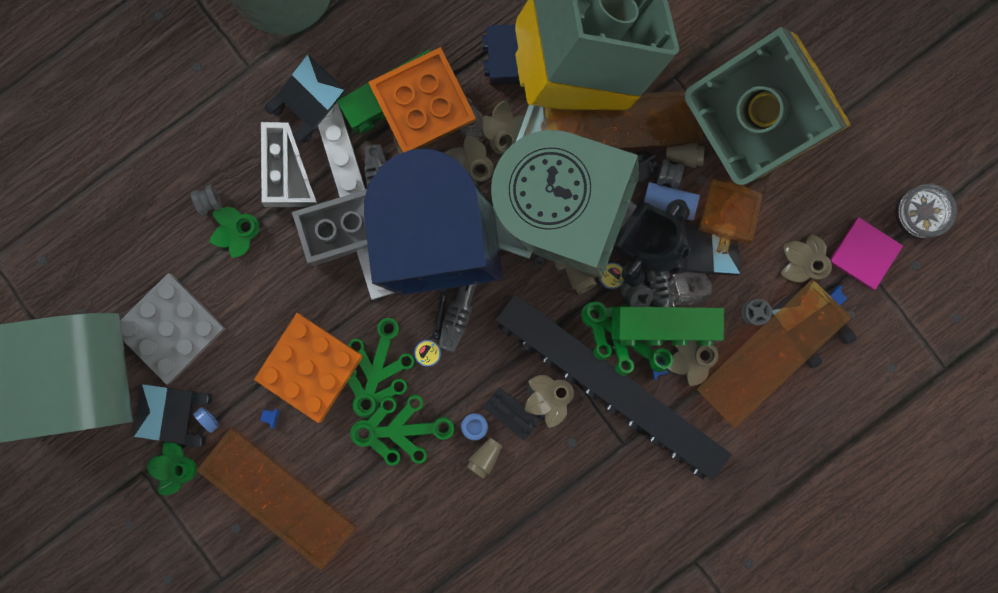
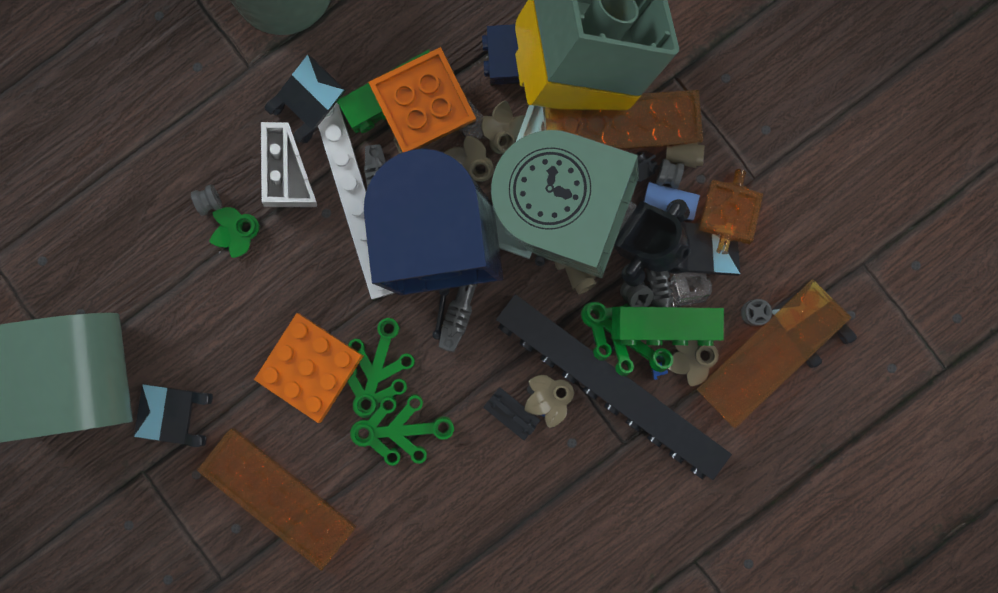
light grey plate [120,273,226,385] -> none
green plate [146,442,197,495] -> none
medium blue tile [194,407,219,433] -> none
blue piece [260,409,280,428] -> none
light grey slope [292,189,368,266] -> none
tile [414,340,441,366] -> none
medium blue tile [461,413,488,440] -> none
dark tan cone [467,438,503,479] -> none
tile [599,263,624,289] -> none
sand green piece [685,27,851,185] -> none
dark tan plate [781,234,832,283] -> none
blue piece [826,285,847,306] -> none
dark pink tile [830,217,903,290] -> none
clear piece [895,184,957,239] -> none

